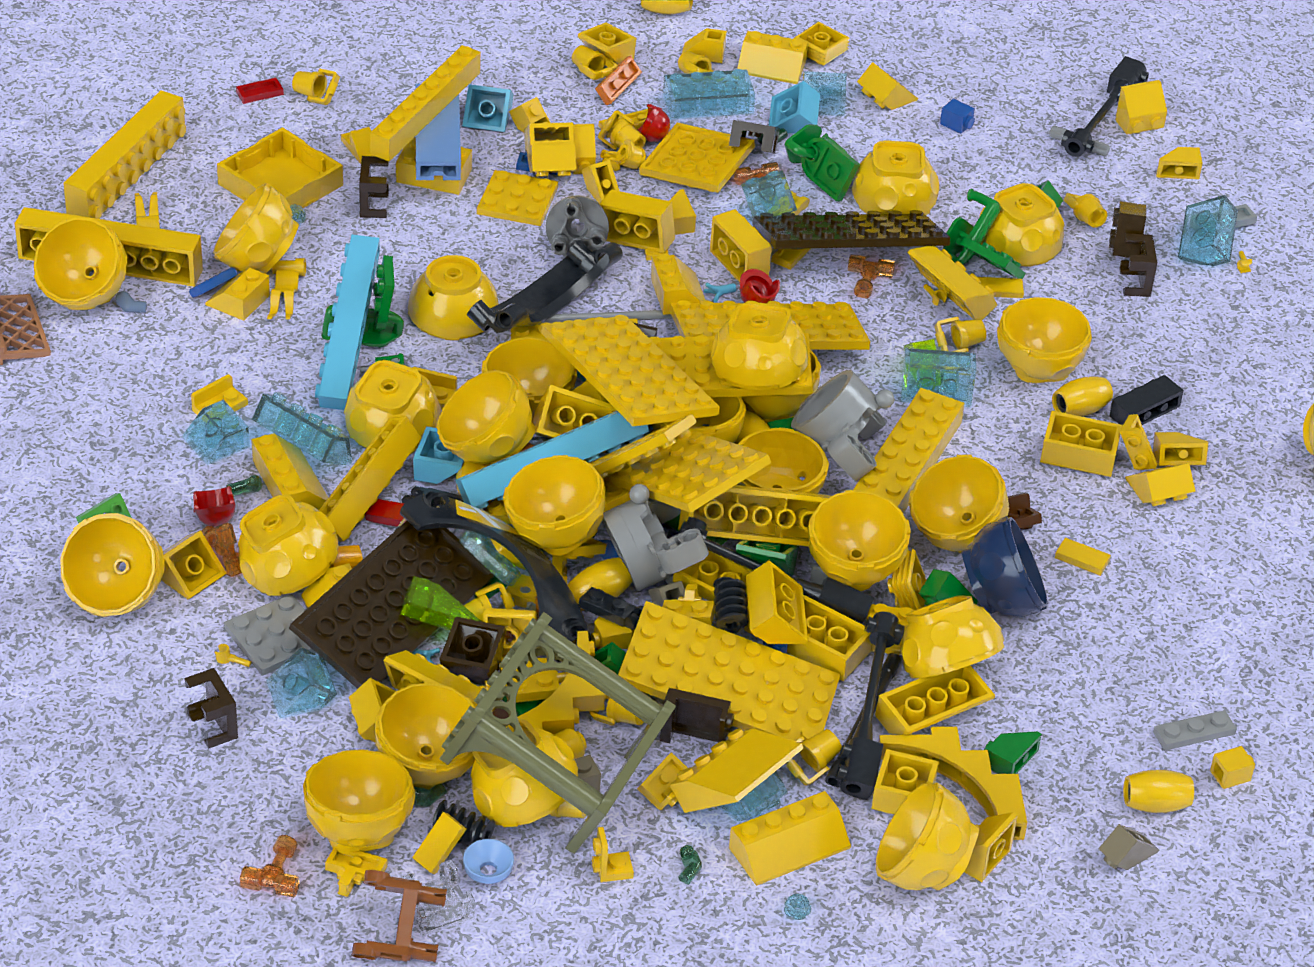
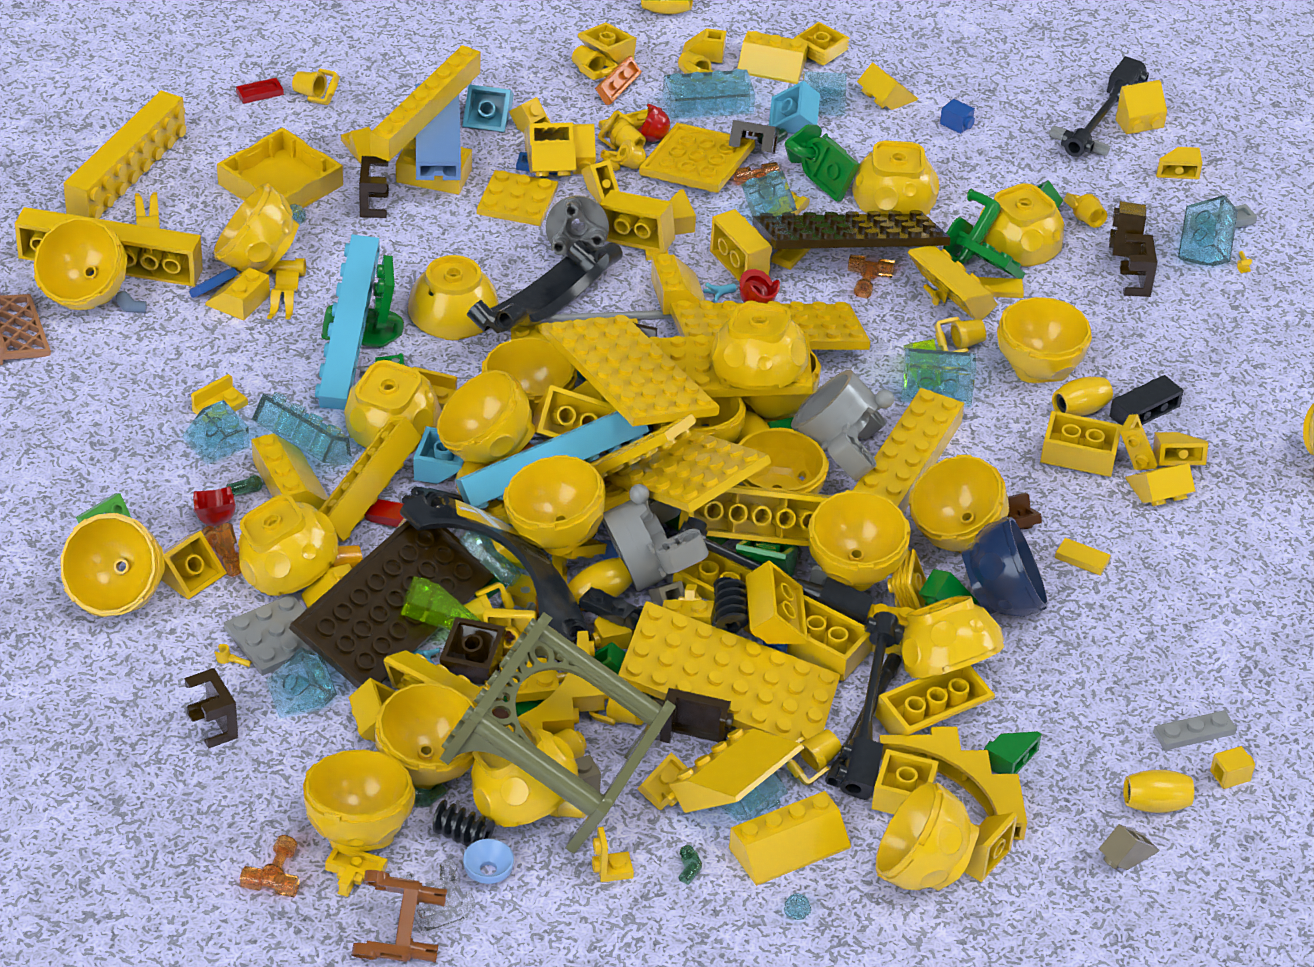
yellow tile [412,812,466,874] -> none

